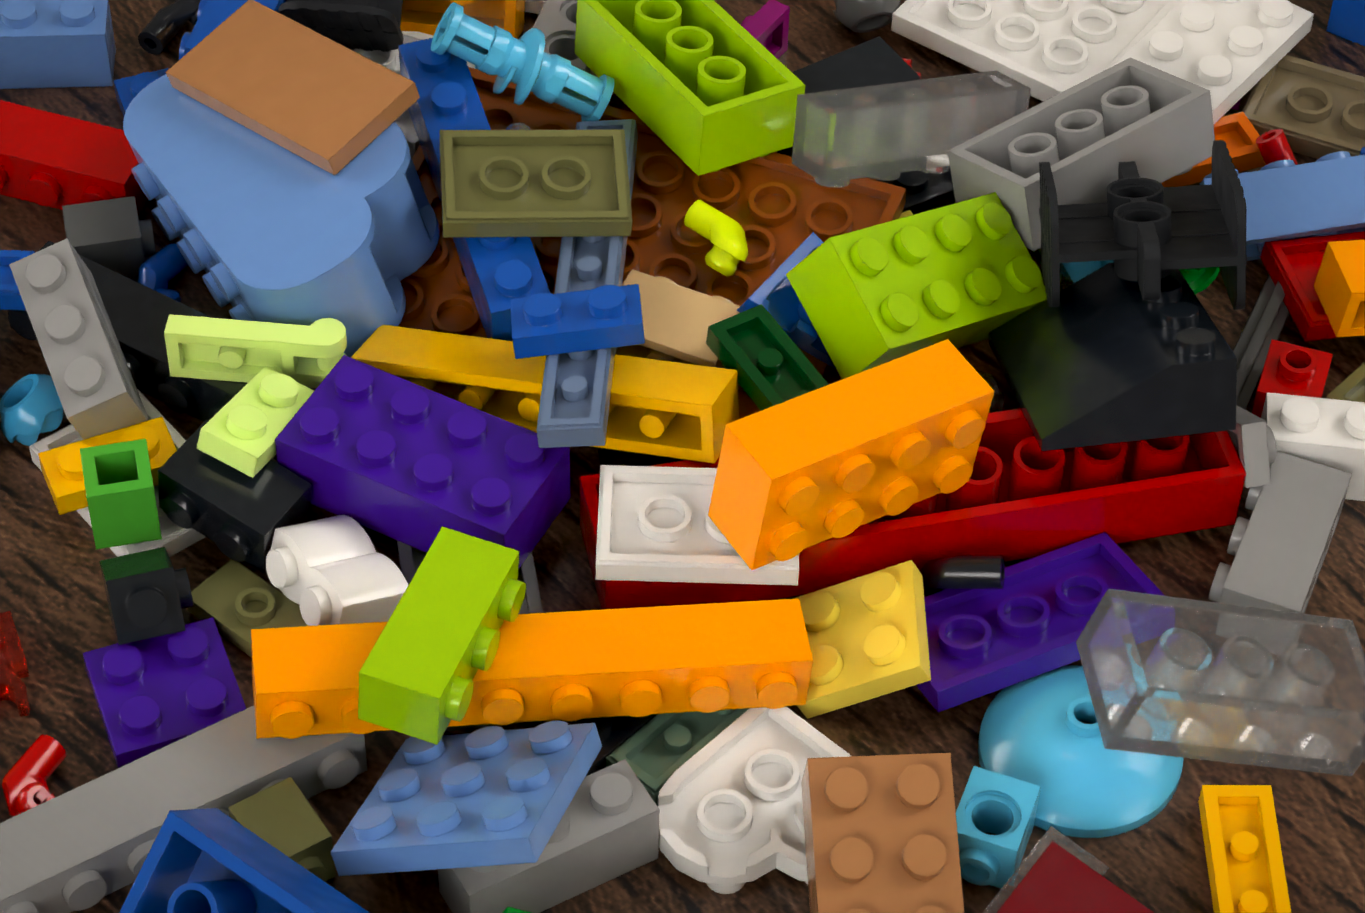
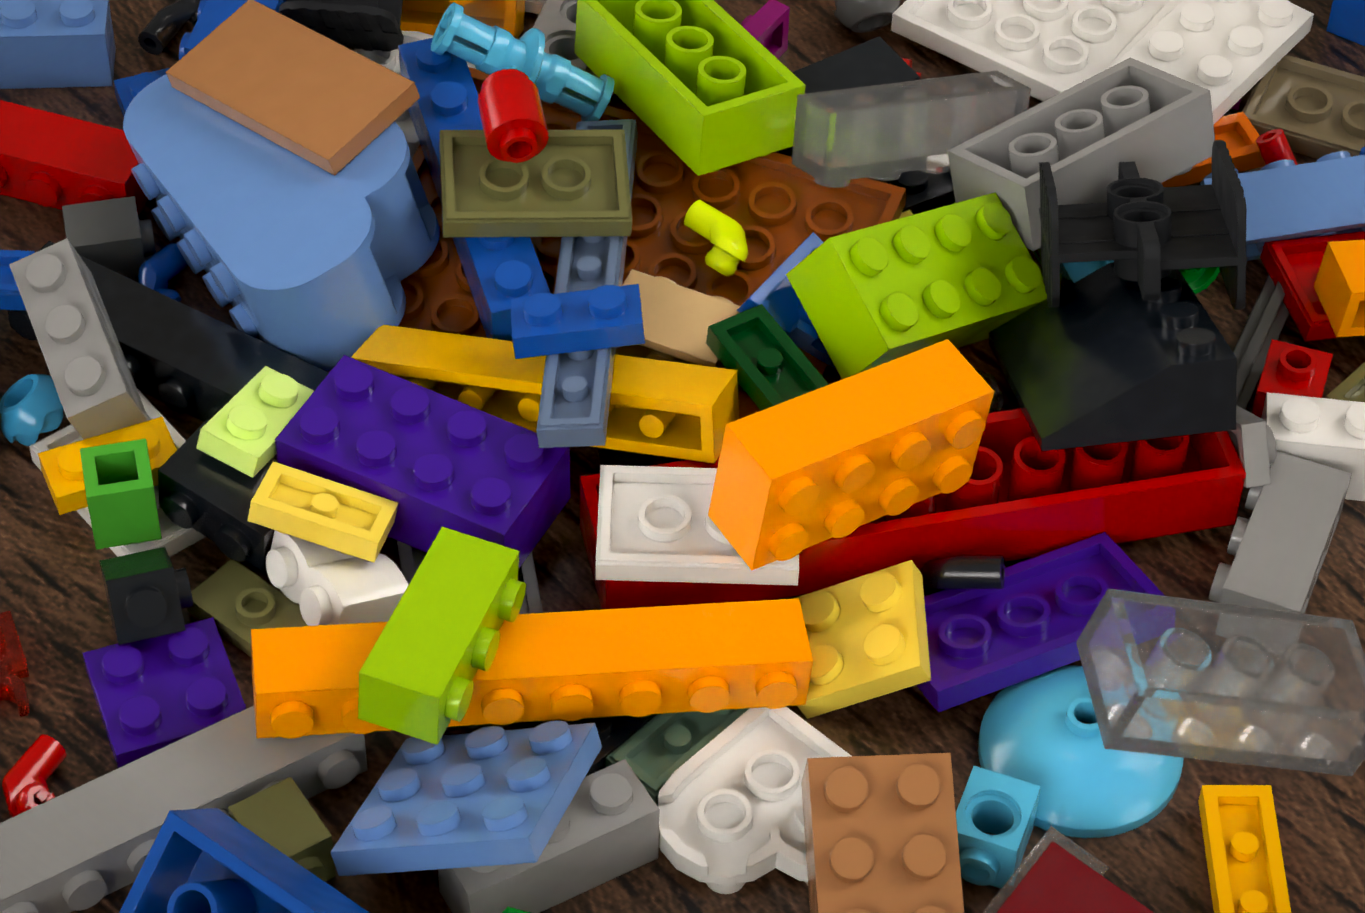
yellowish green plate [164,314,347,388] -> none
none -> light yellow plate [247,461,398,563]
none -> red brick [478,69,549,163]

